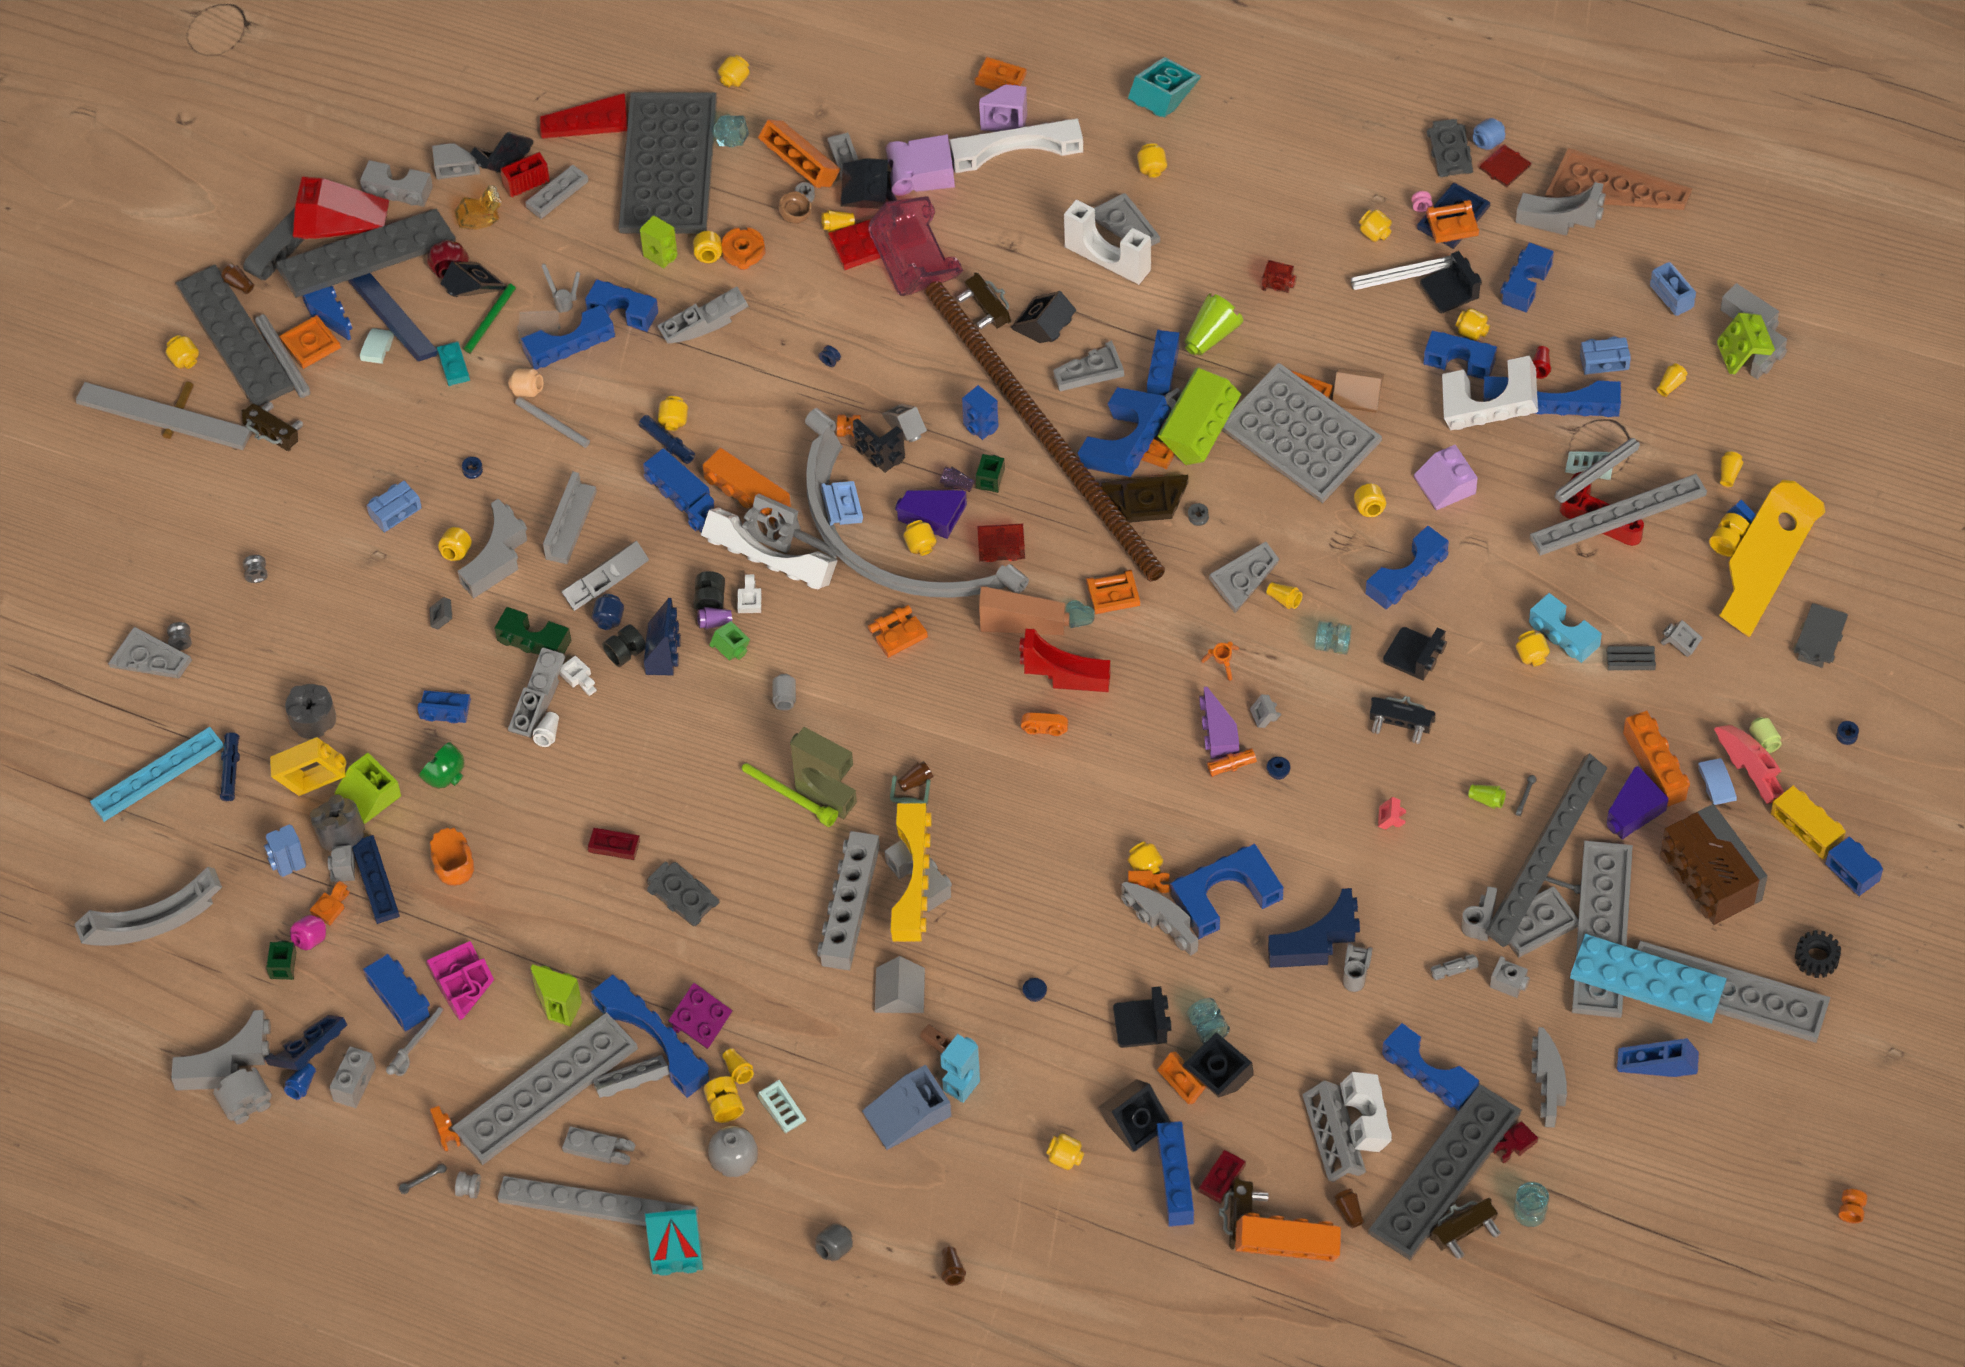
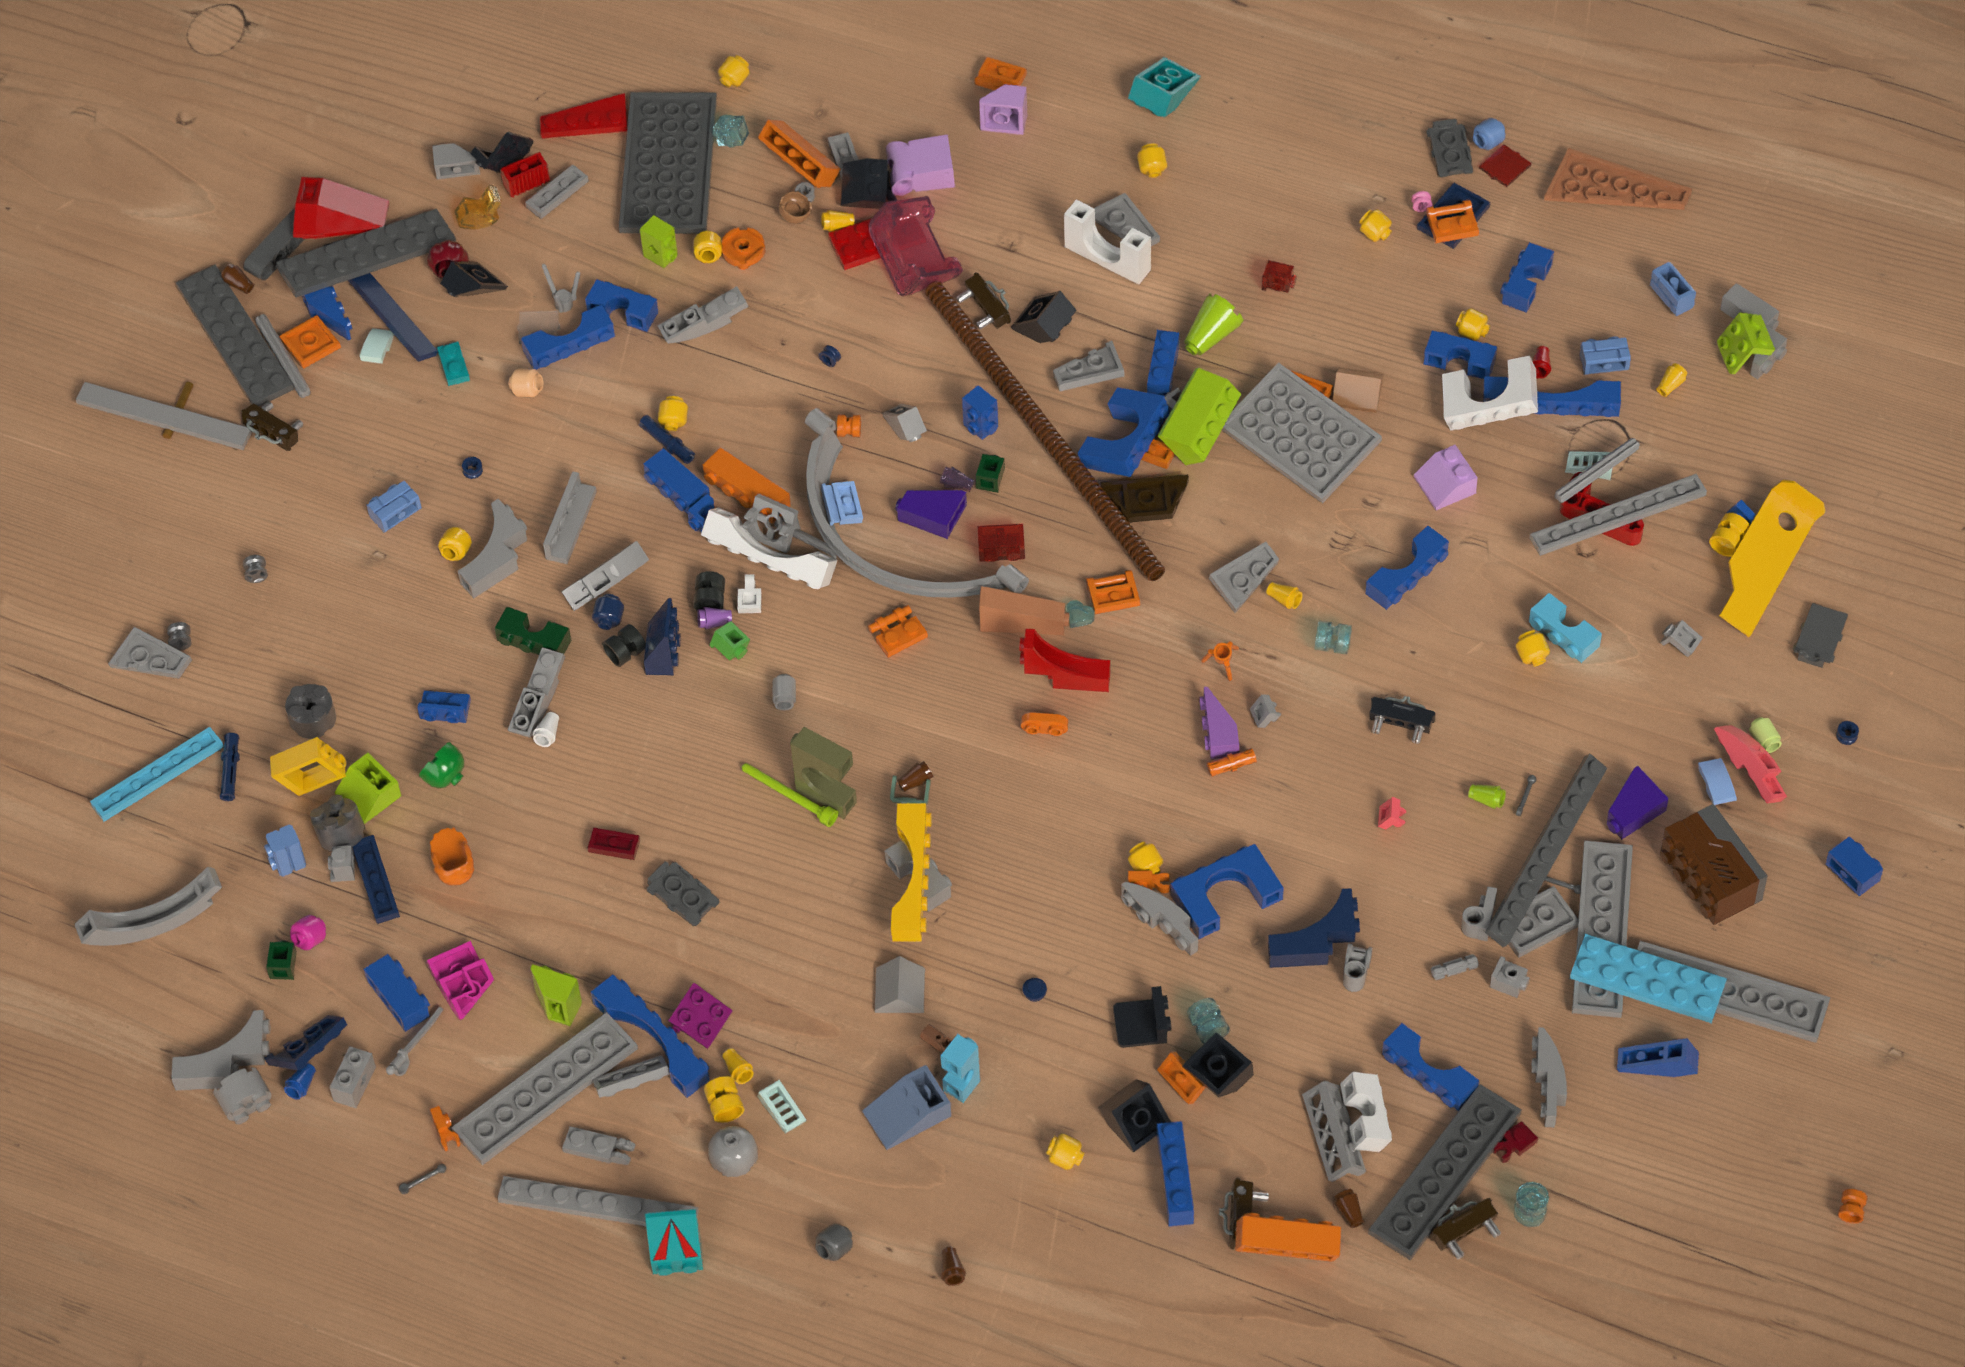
yellow head [166,335,199,369] -> none
orange plate [310,881,350,926] -> none
light grey arch [360,160,433,207] -> none
dark grey plate [430,597,452,630] -> none
light grey wheel [455,1171,481,1199] -> none
green bar [464,284,516,353] -> none
light grey bar [515,397,590,448] -> none
white plate [559,656,597,696] -> none
light grey brick [817,831,880,971] -> none
black bracket [853,419,905,473] -> none
yellow head [903,520,937,556] -> none
white arch [950,119,1083,173] -> none
dark grey bush [1188,503,1209,526] -> none
dark red plate [1199,1149,1246,1204] -> none
dark blue plate [1267,757,1291,780] -> none
axle [1351,255,1451,290] -> none
yellow head [1354,483,1386,517] -> none
black bracket [1383,627,1447,681] -> none
black bracket [1420,250,1482,313] -> none
light grey arch [1516,182,1606,236] -> none
dark grey tile [1607,646,1656,671] -> none
orange brick [1623,711,1690,807] -> none
yellow cone [1720,451,1744,487] -> none
yellow brick [1771,785,1846,860] -> none
black tyre [1795,930,1841,978] -> none

